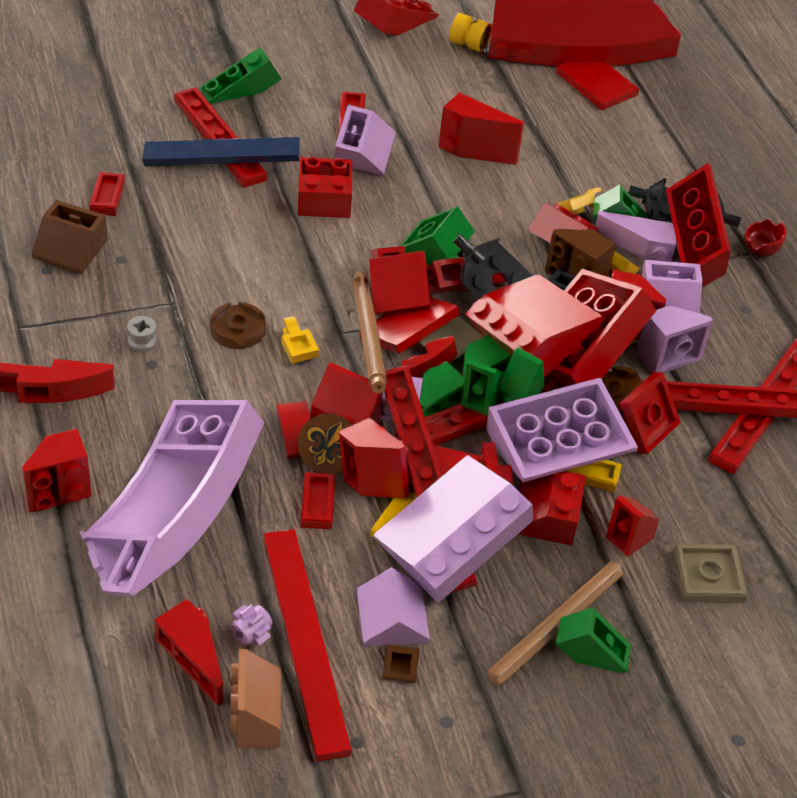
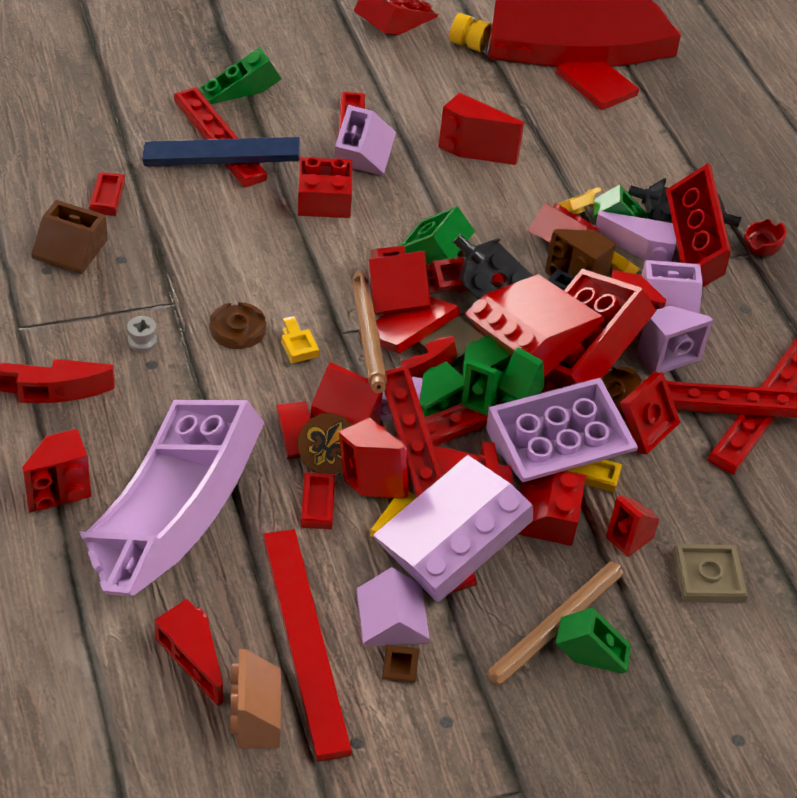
lavender gear [230,604,272,646] -> none

